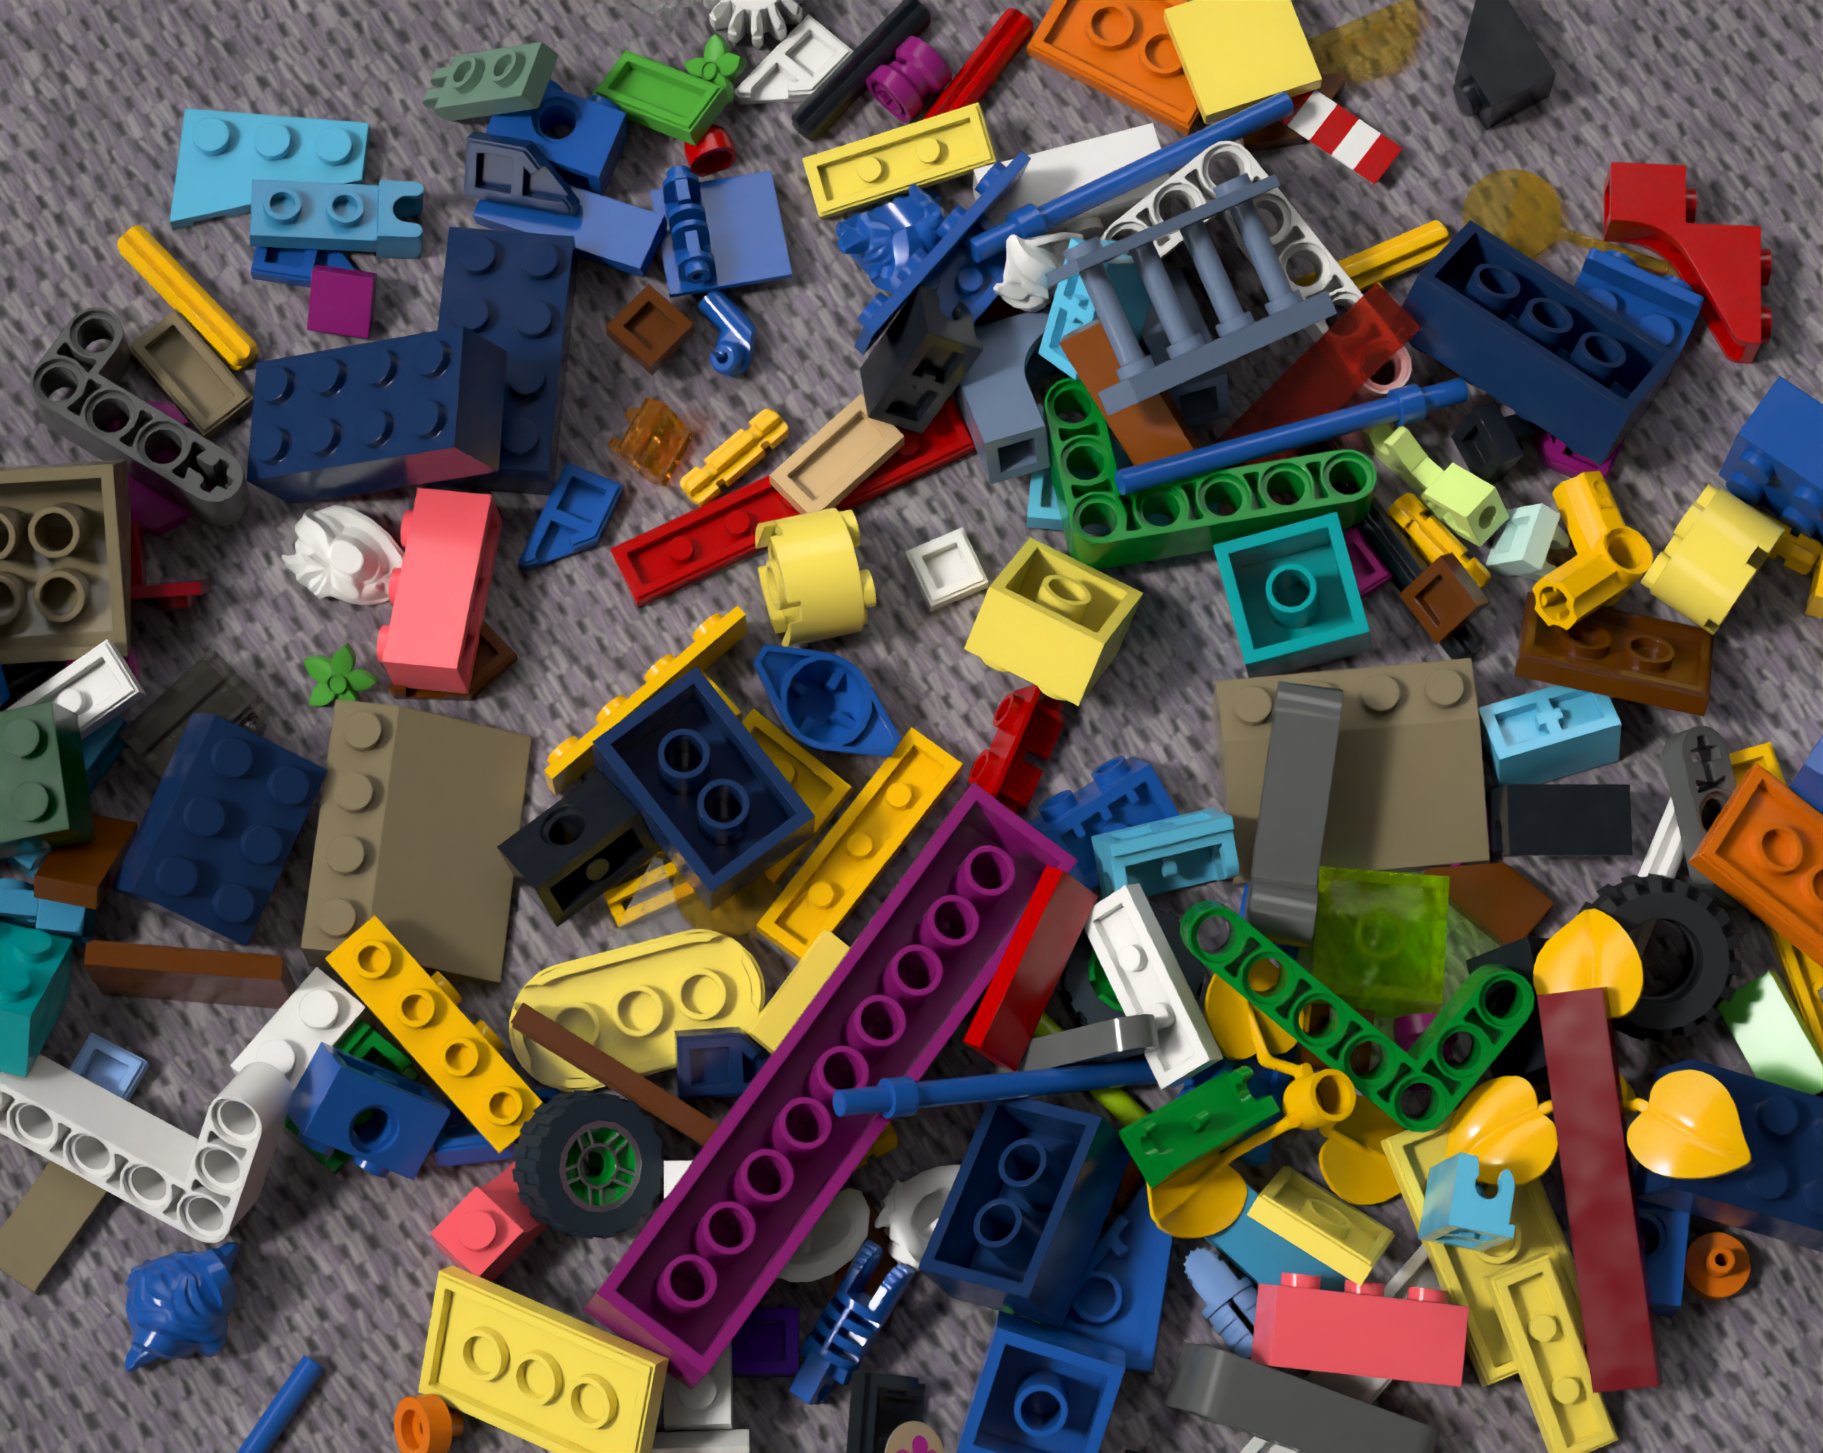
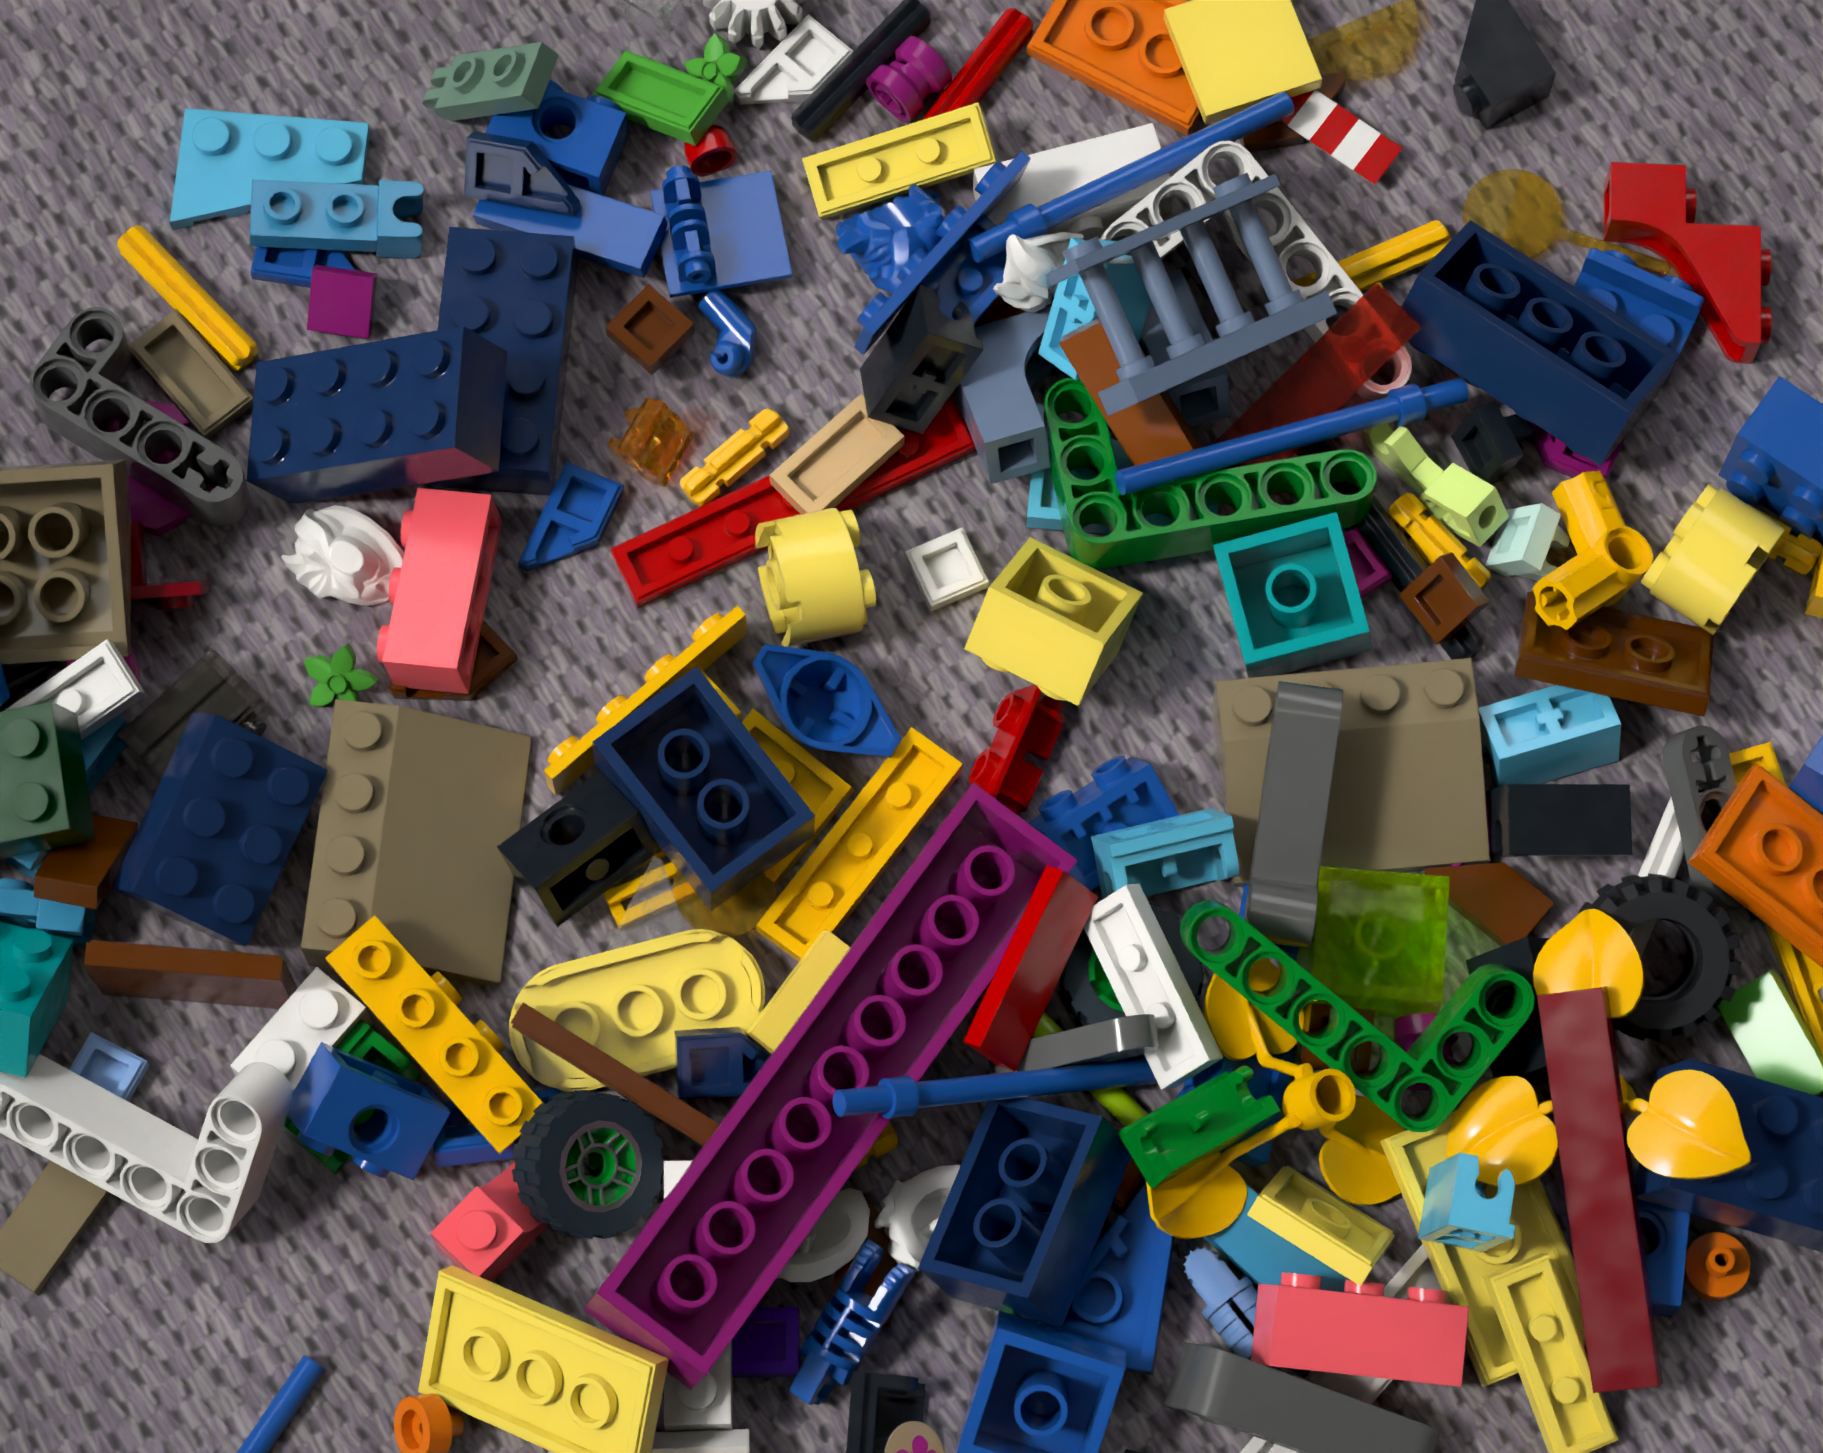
blue hair [125,1242,239,1372] -> none

